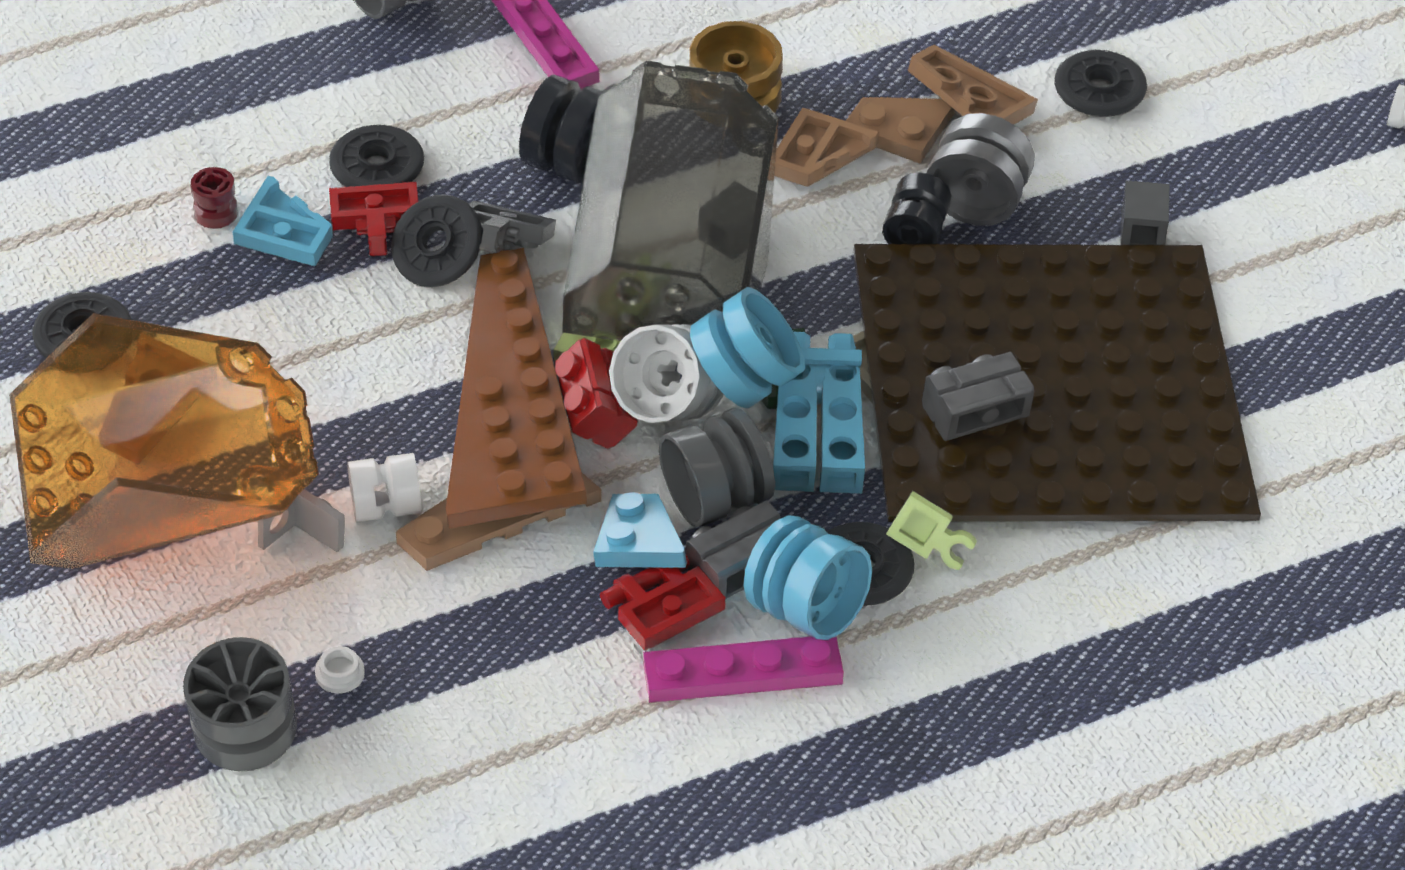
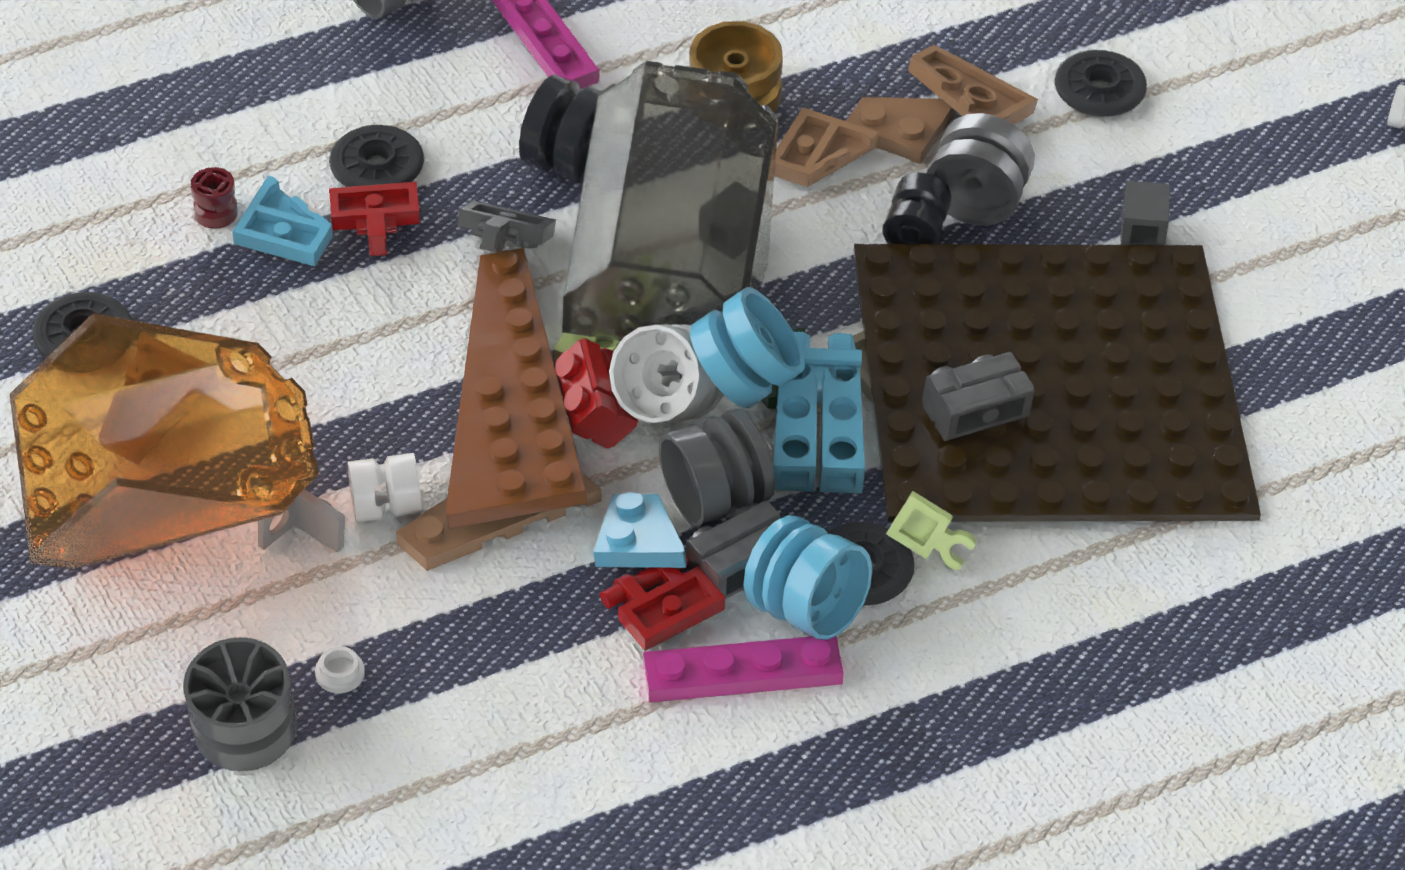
black wheel [391,195,482,287] -> none

